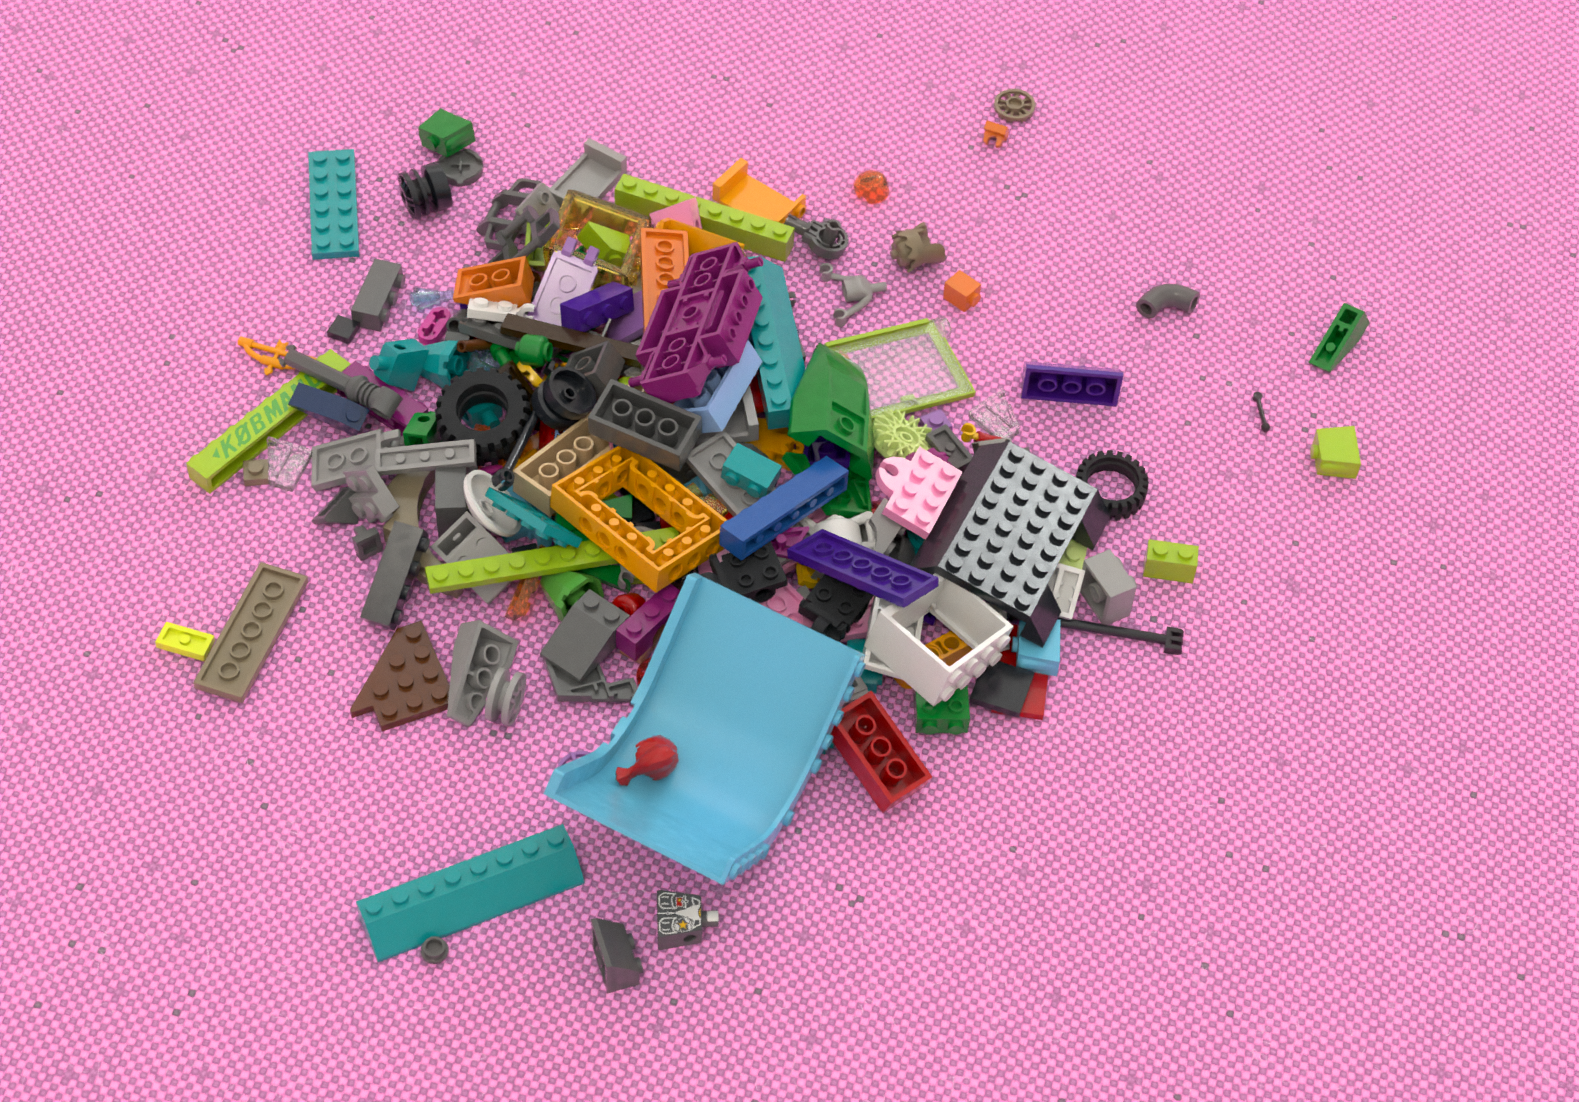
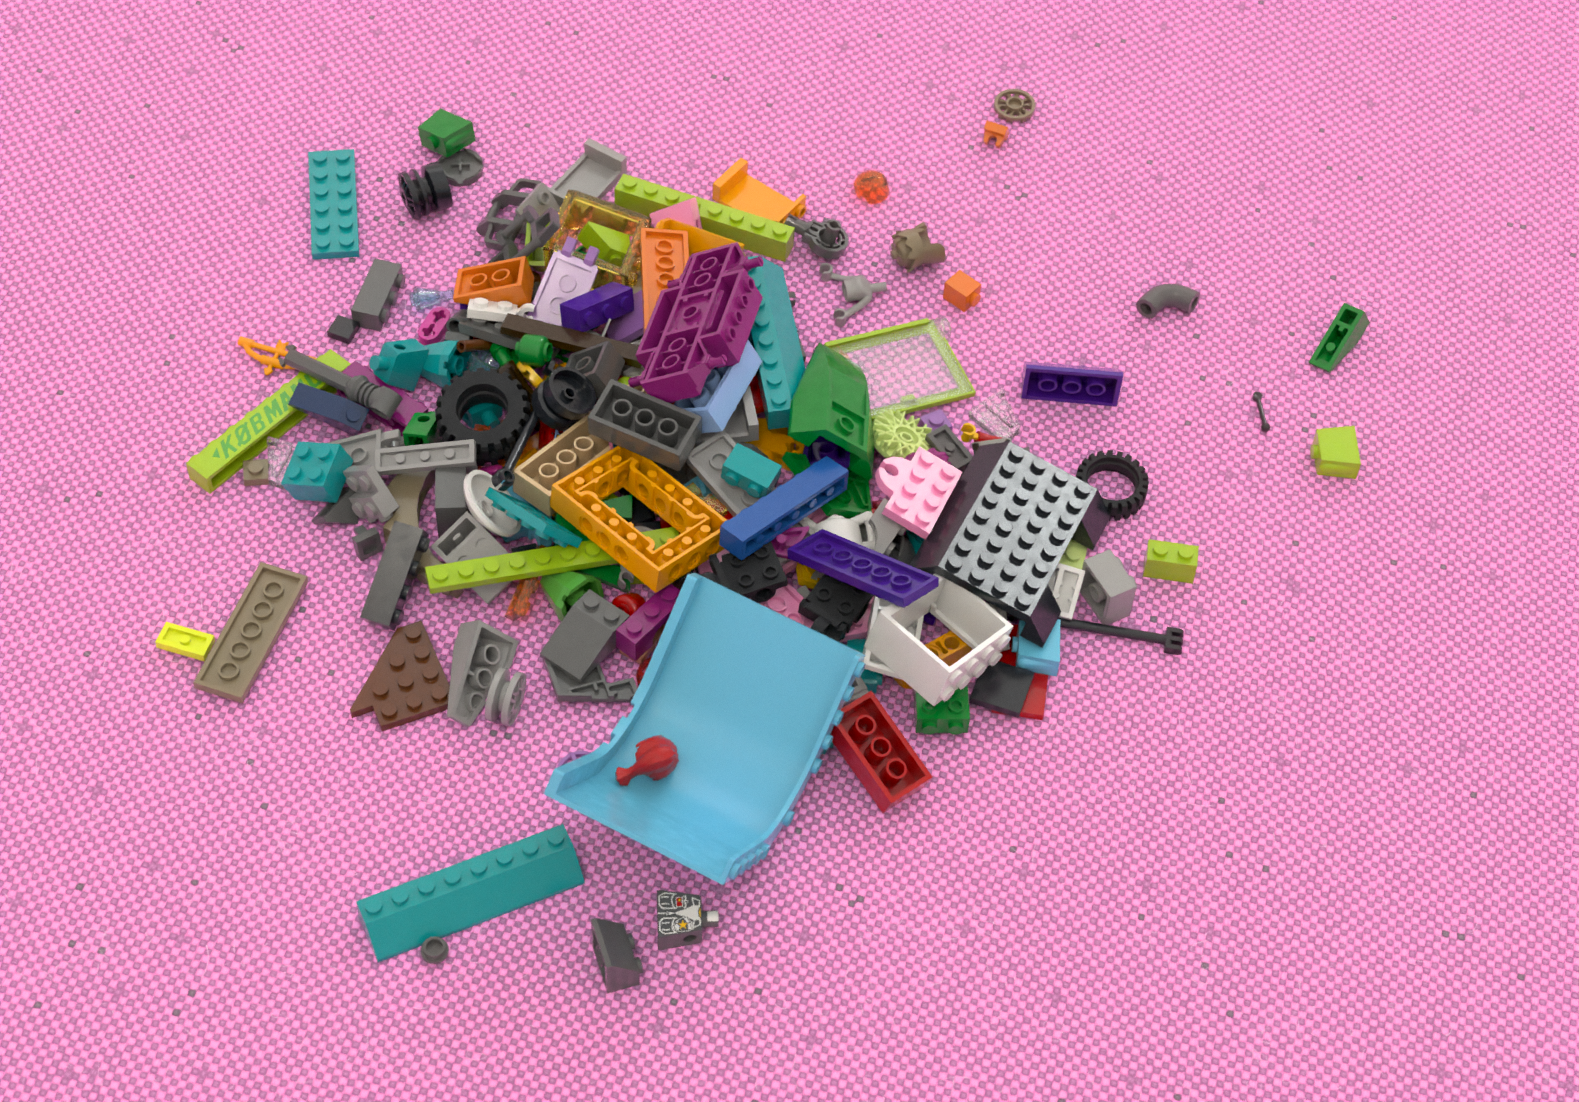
none -> teal brick [281,441,354,503]

